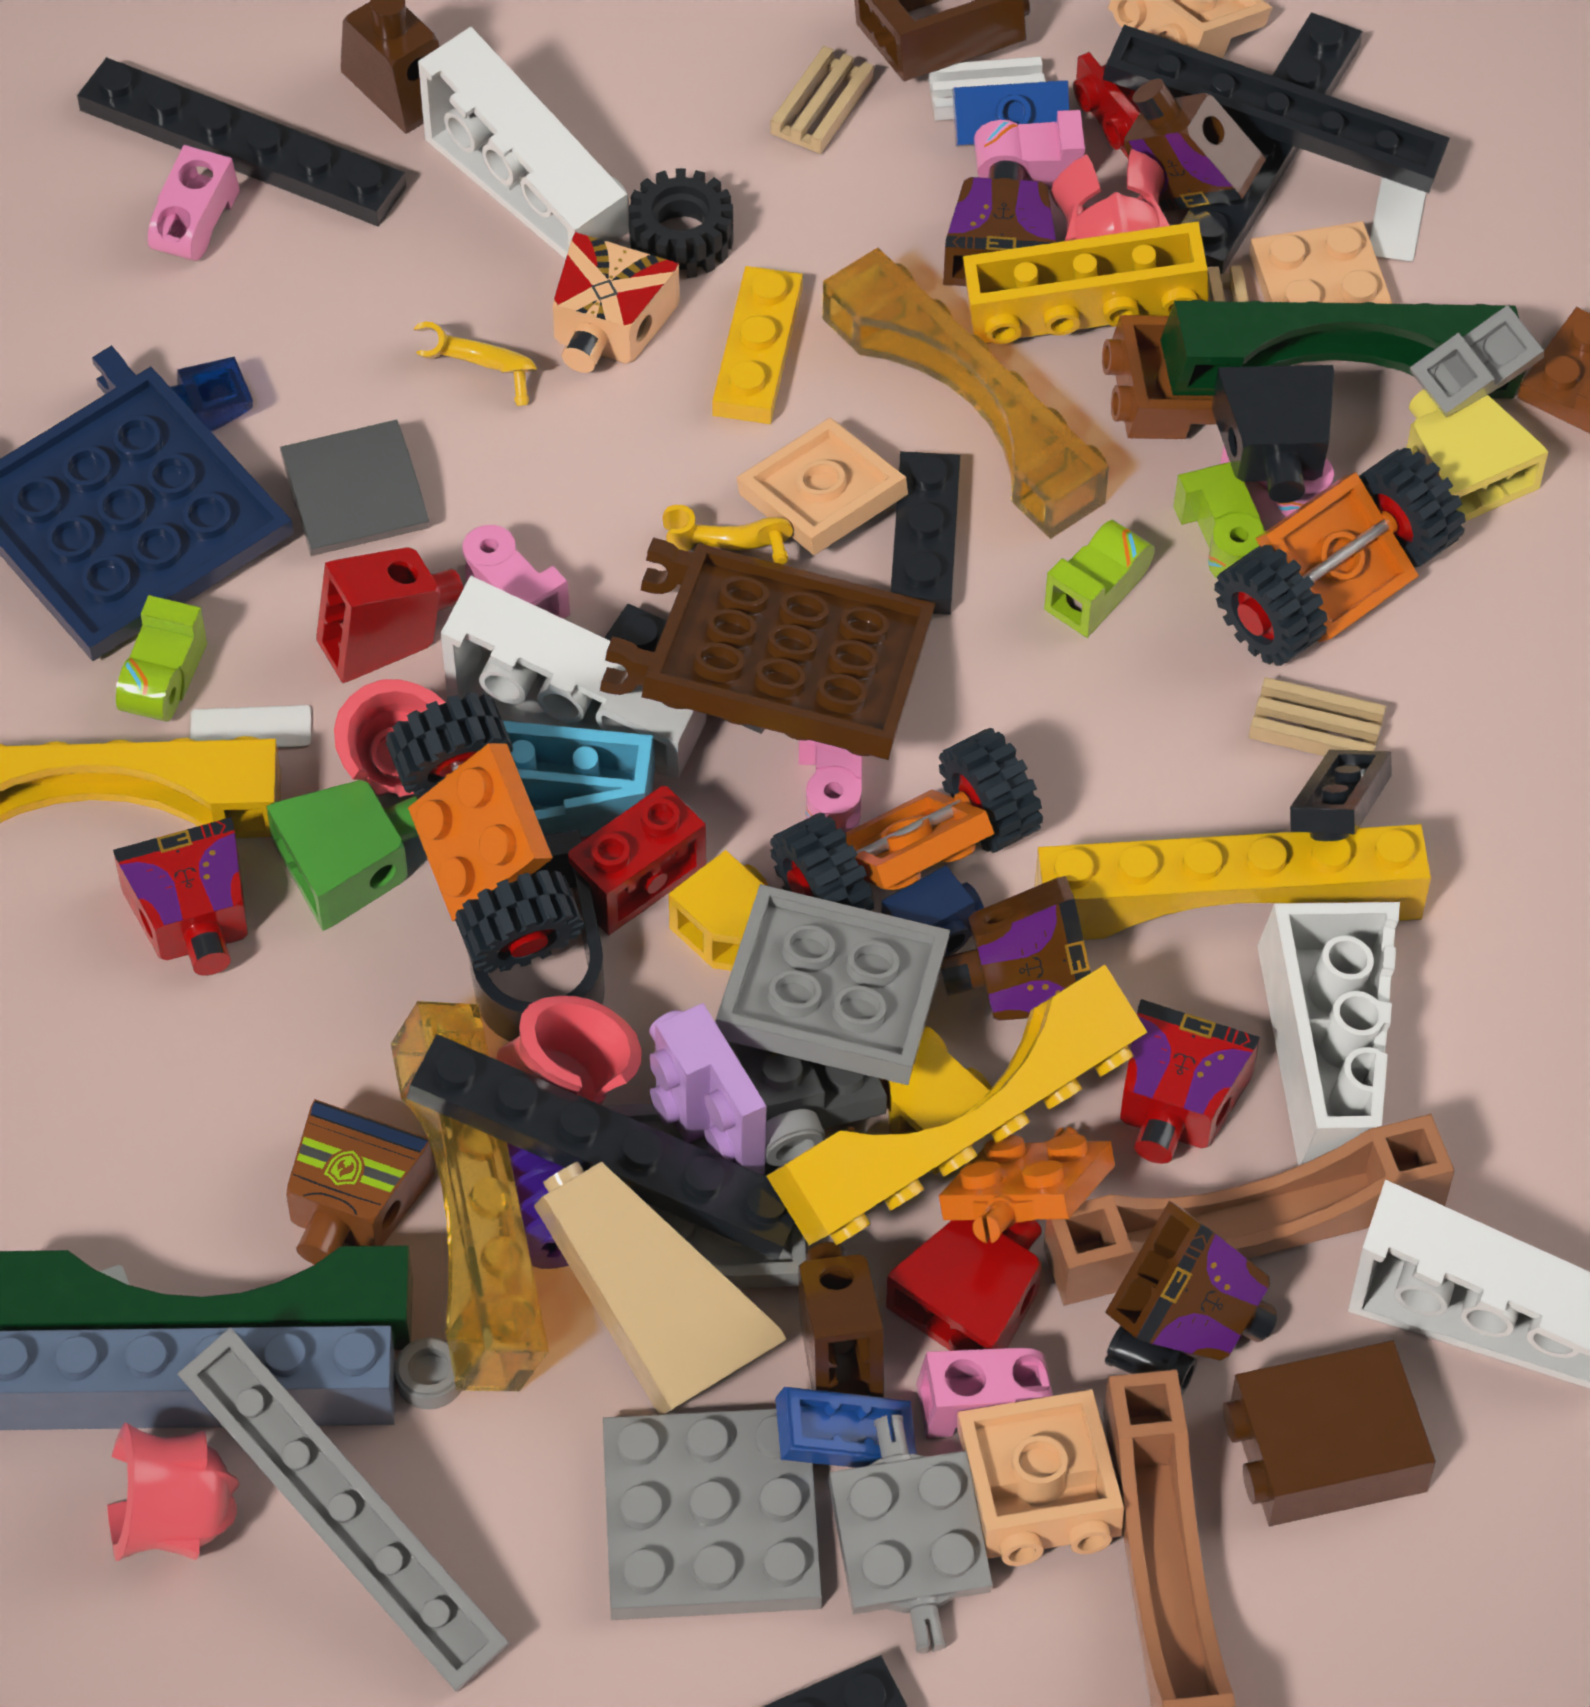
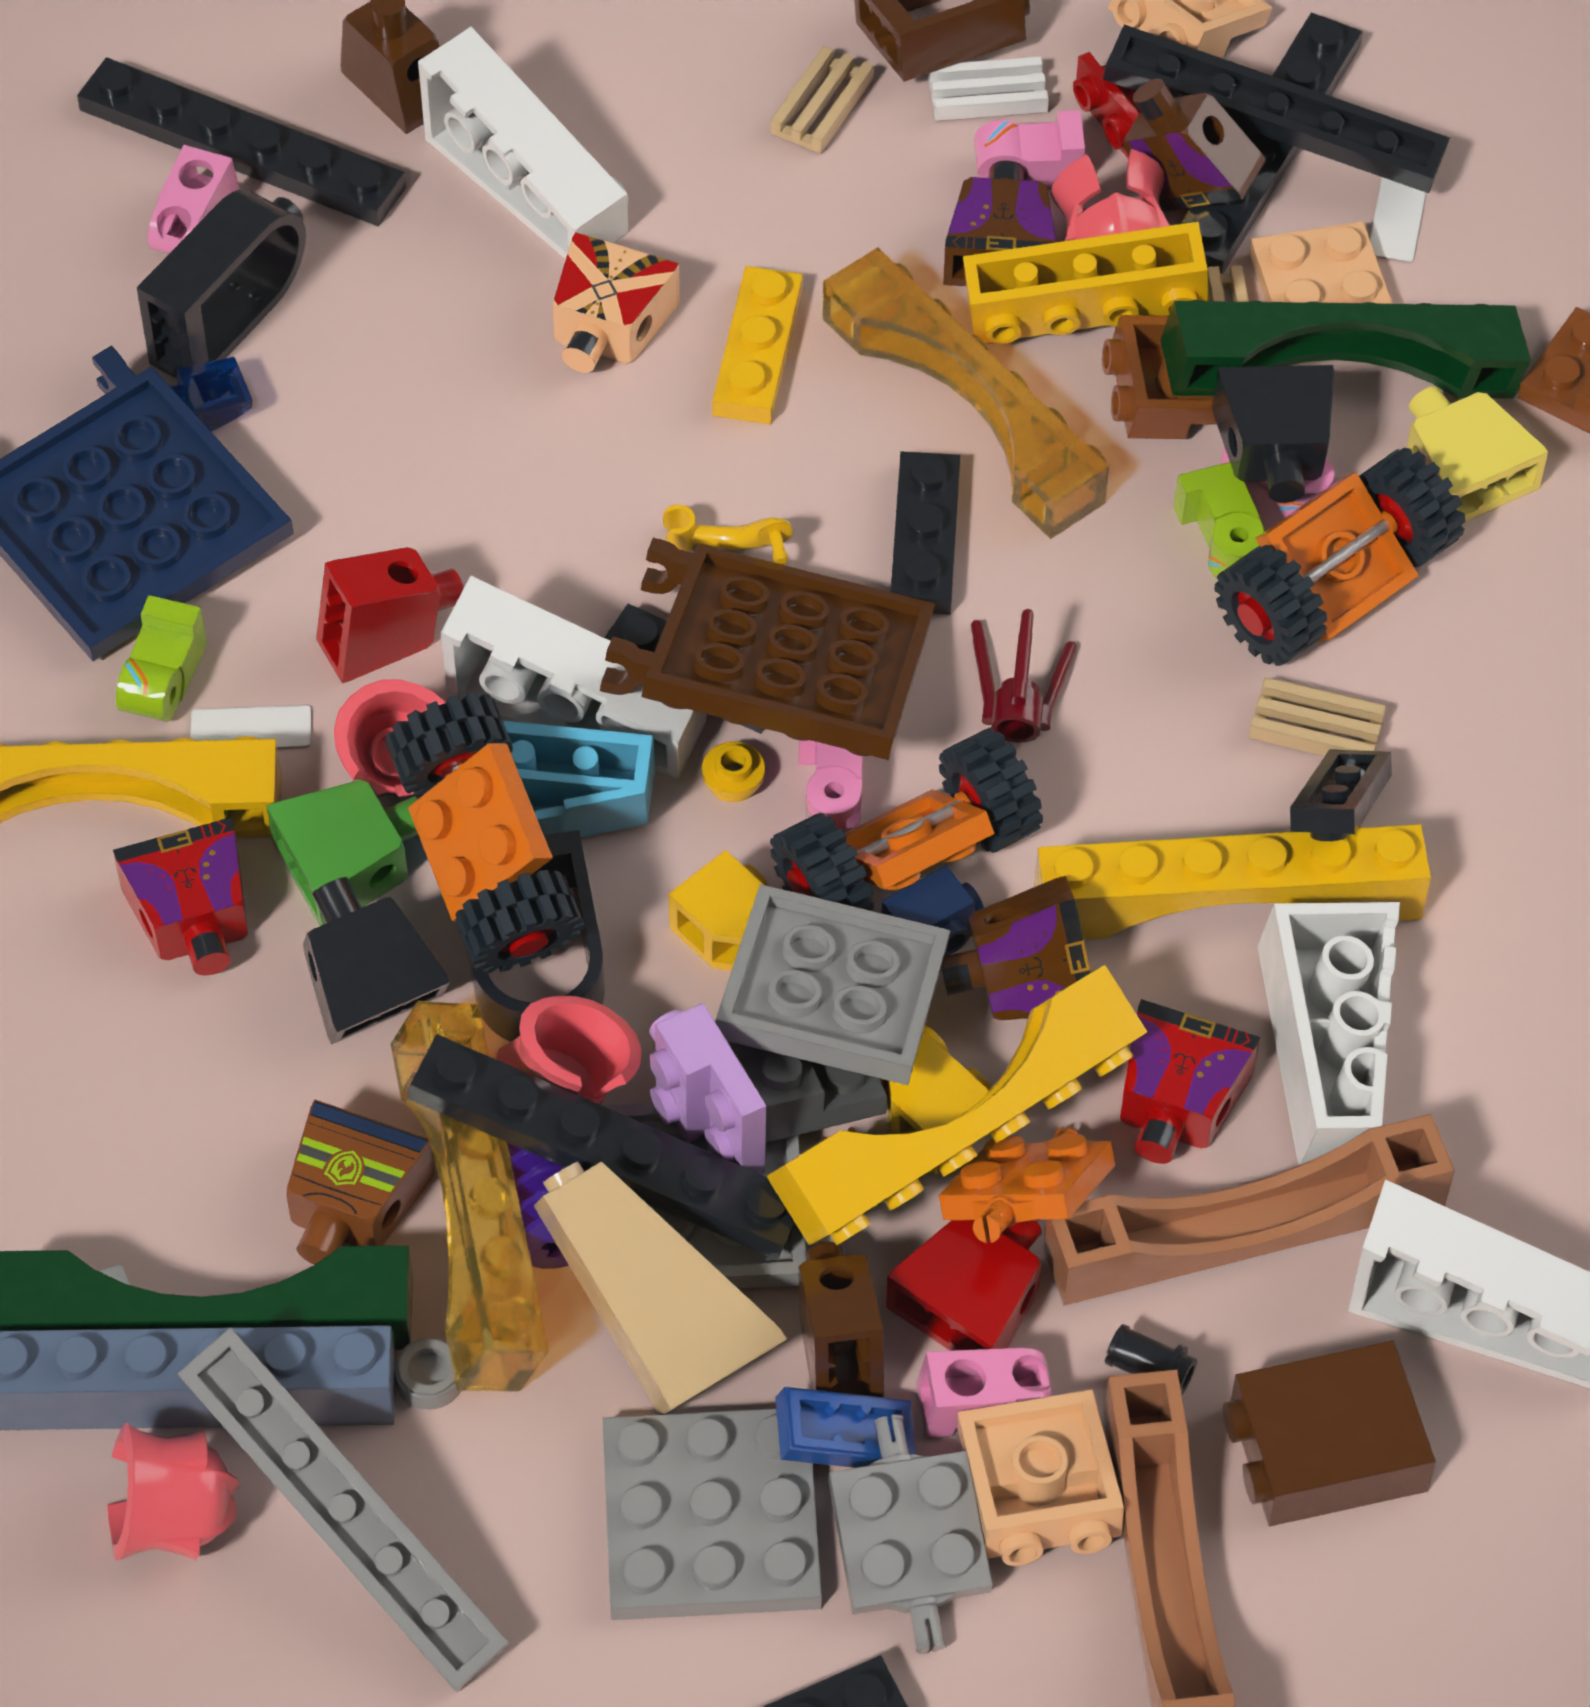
dark grey slope [280,419,429,556] -> none
yellow piece [414,321,537,406] -> none
bright pink leg [463,525,570,619] -> none
red bracket [568,786,707,936] -> none
black tyre [629,168,733,278] -> none
light nougat plate [736,418,908,555] -> none
light grey tile [765,1109,826,1166] -> none
blue plate [952,80,1070,147] -> none
lime leg [1044,519,1155,638] -> none
torso [1105,1201,1277,1361] -> none
light grey slope [1410,305,1544,417] -> none
none -> black window [136,189,306,390]
none -> black torso [303,877,450,1045]
none -> yellow plate [702,741,765,802]
none -> dark red plant [971,609,1077,743]

